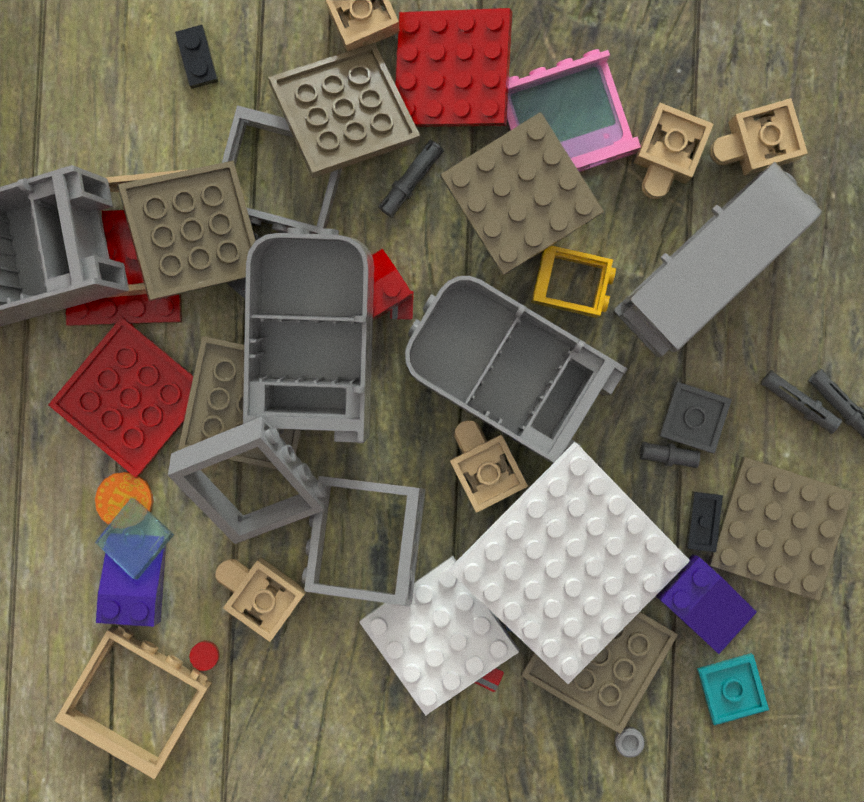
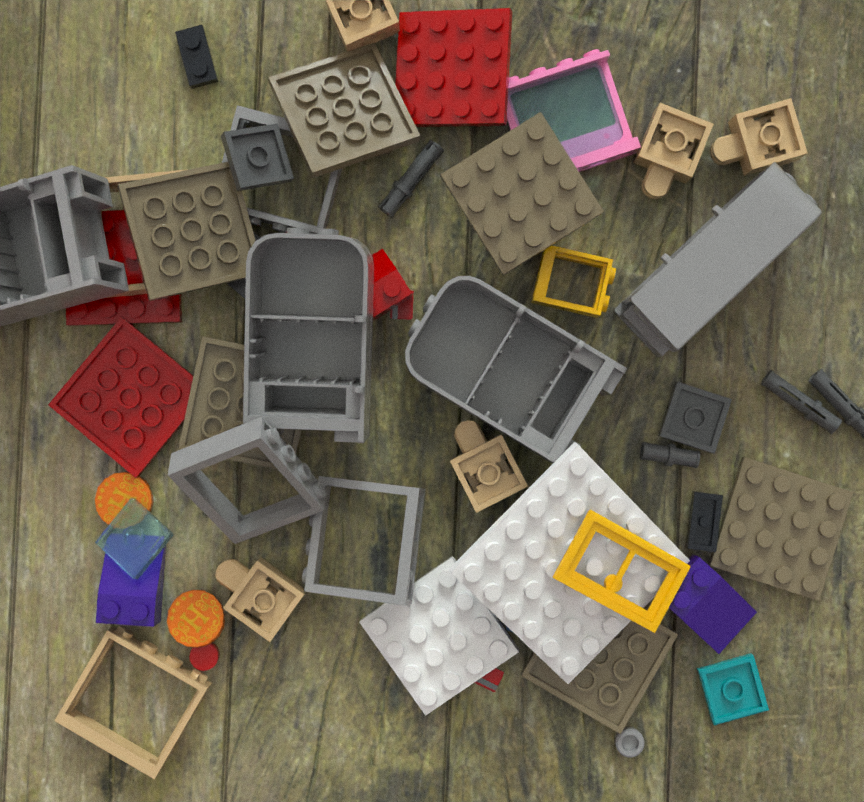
none -> orange tile [167,590,225,648]
none -> dark grey plate [221,124,294,191]
none -> yellow door [553,509,690,633]

